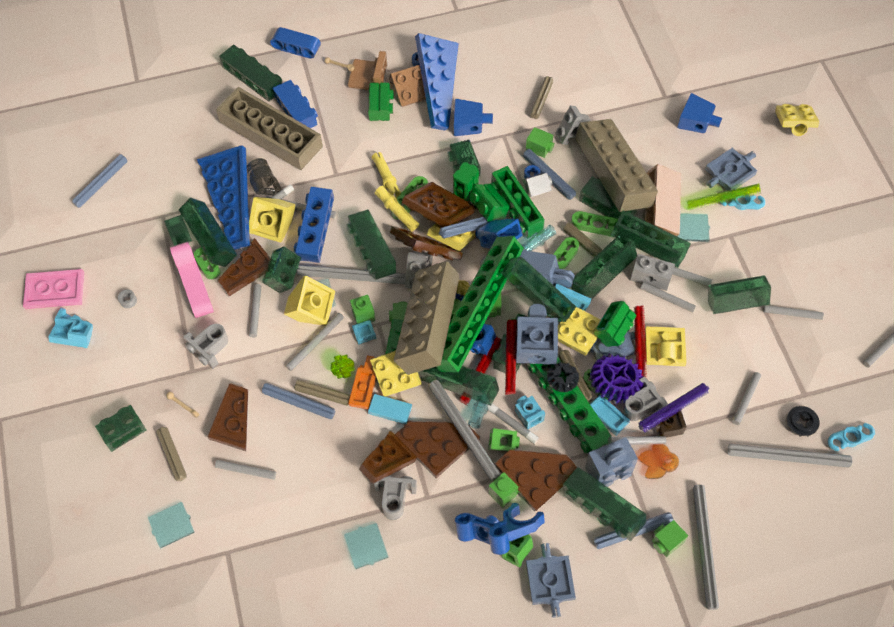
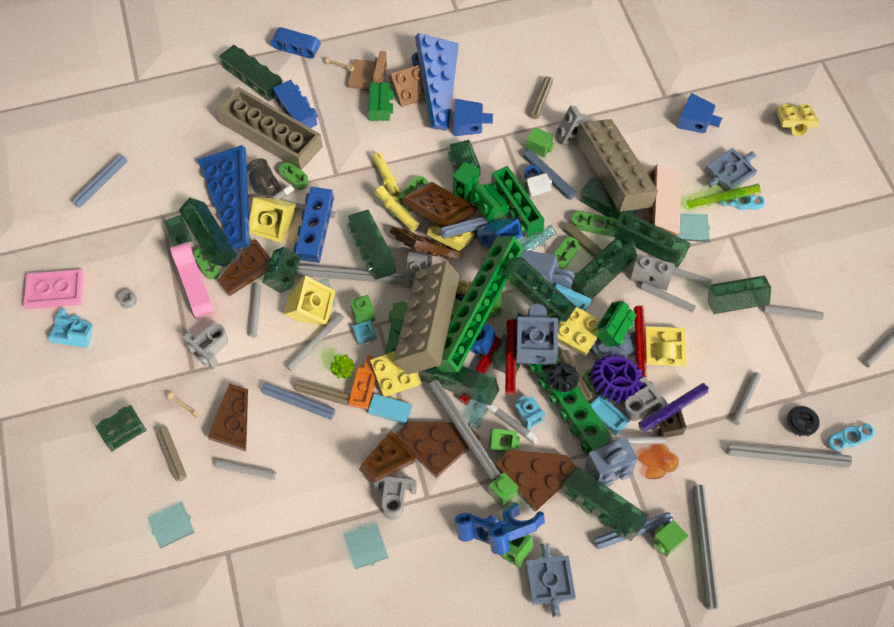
none -> bright green beam [279,162,309,190]

